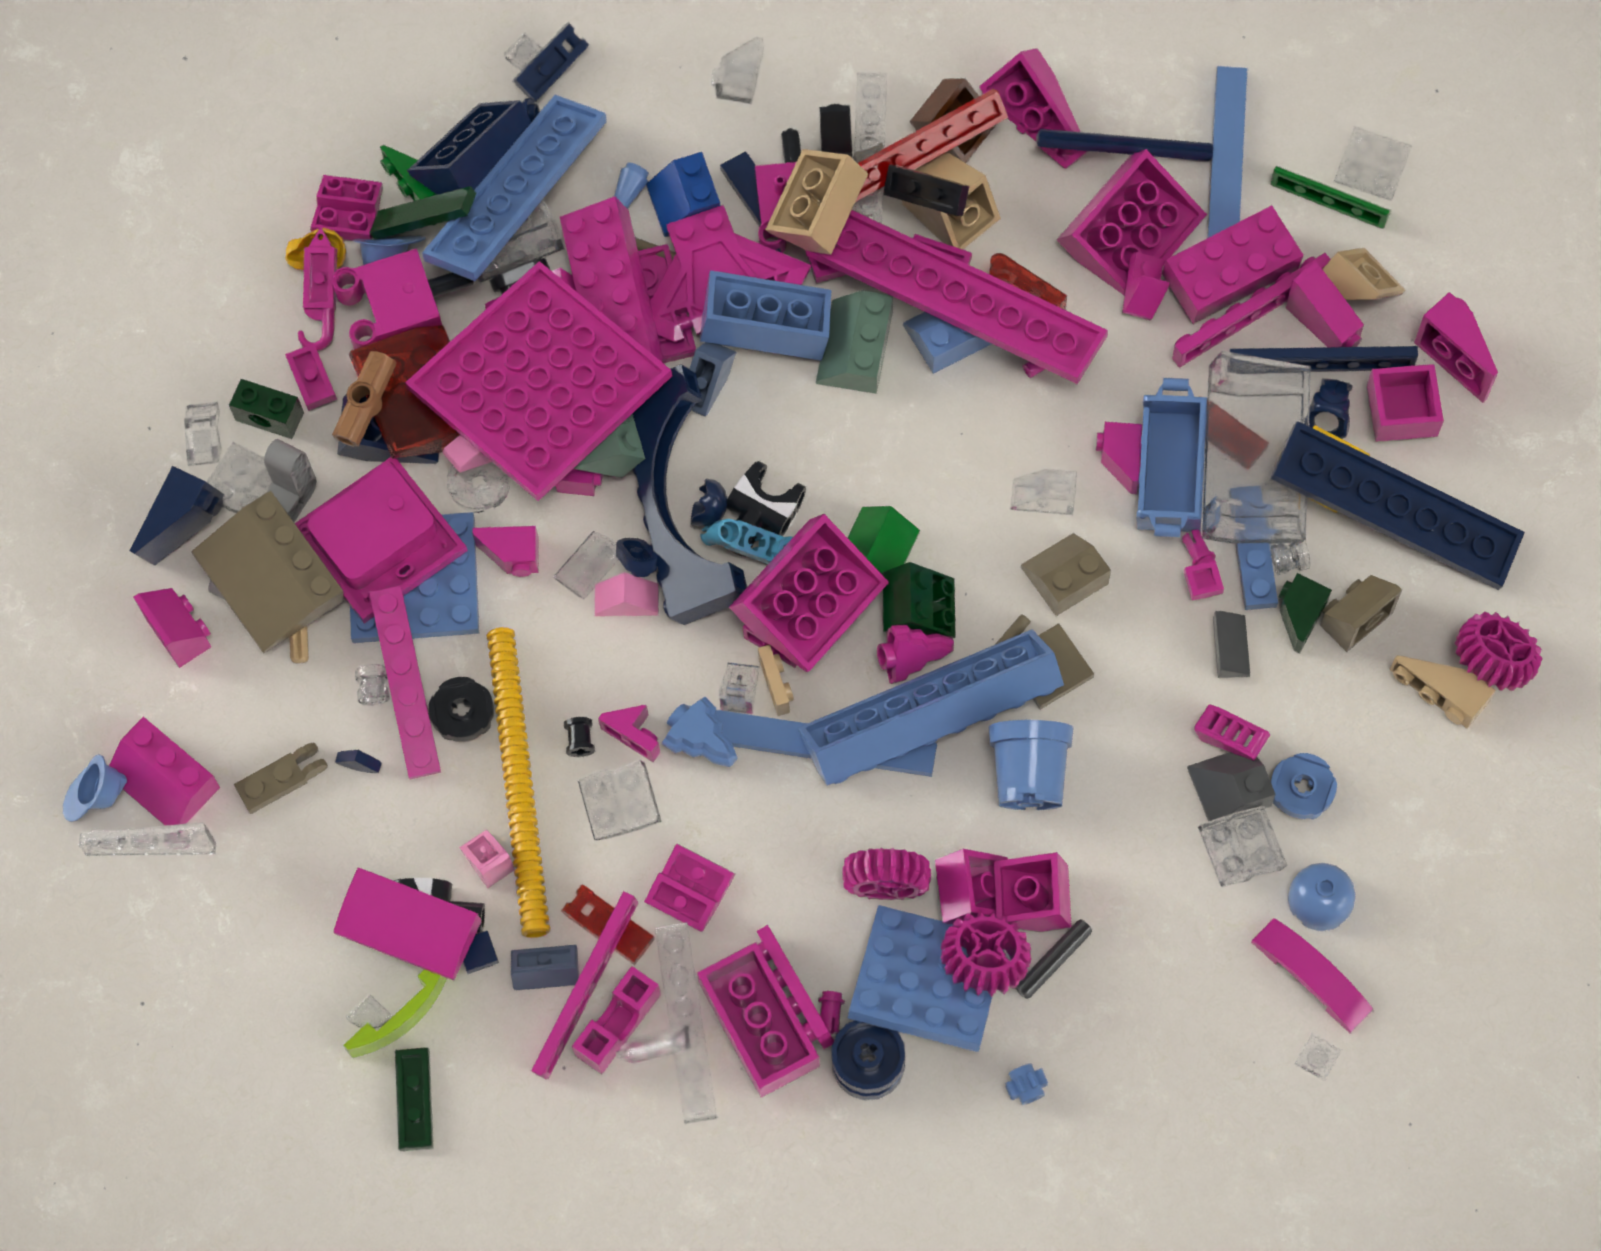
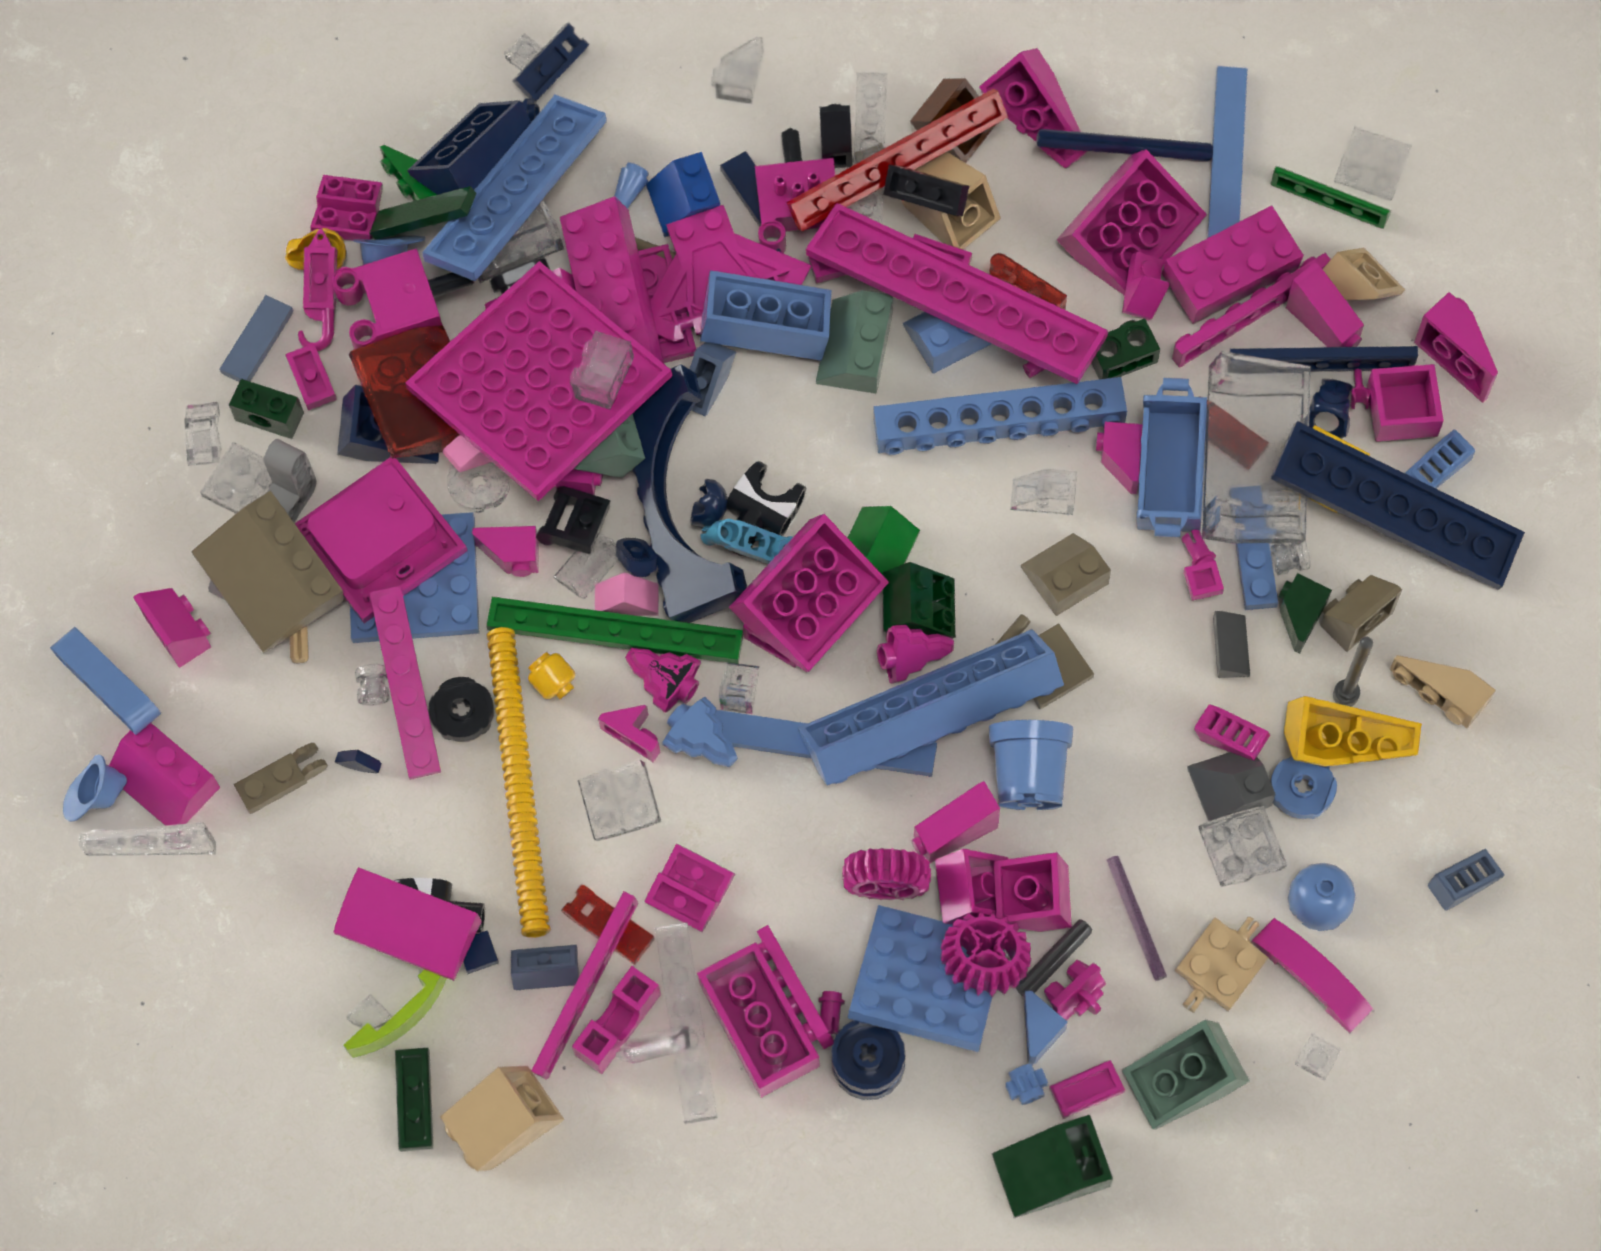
dark blue slope [129,466,224,565] -> none
medium nougat piece [332,351,397,447] -> none
bright pink slope [459,830,514,889] -> none
black bush [564,717,595,757] -> none
tan plate [758,644,794,716] -> none
tan slope [765,149,868,255] -> none
dark pink gear [1454,611,1543,691] -> none
none -> medium blue beam [50,627,161,735]
none -> sand blue tile [219,295,294,382]
none -> tan slope [440,1066,565,1172]
none -> green plate [486,597,743,664]
none -> yellow head [528,652,576,700]
none -> black plate [536,486,610,554]
none -> clear brick [570,331,634,410]
none -> dark pink rock [625,648,701,713]
none -> medium blue brick [873,377,1127,455]
none -> dark pink slope [911,781,1000,863]
none -> dark green slope [992,1114,1113,1219]
none -> medium blue slope [1024,991,1068,1065]
none -> dark pink hips [1044,960,1106,1021]
none -> dark pink tile [1049,1060,1125,1119]
none -> dark green brick [1091,318,1160,379]
none -> clear purple bar [1107,856,1167,981]
none -> sand green slope [1122,1020,1250,1130]
none -> tan plate [1175,917,1269,1013]
none -> yellow wedge [1284,696,1422,767]
none -> dark grey piece [1333,636,1373,707]
none -> dark pink hand [1350,369,1370,409]
none -> medium blue slope [1405,429,1475,489]
none -> sand blue slope [1428,849,1505,911]

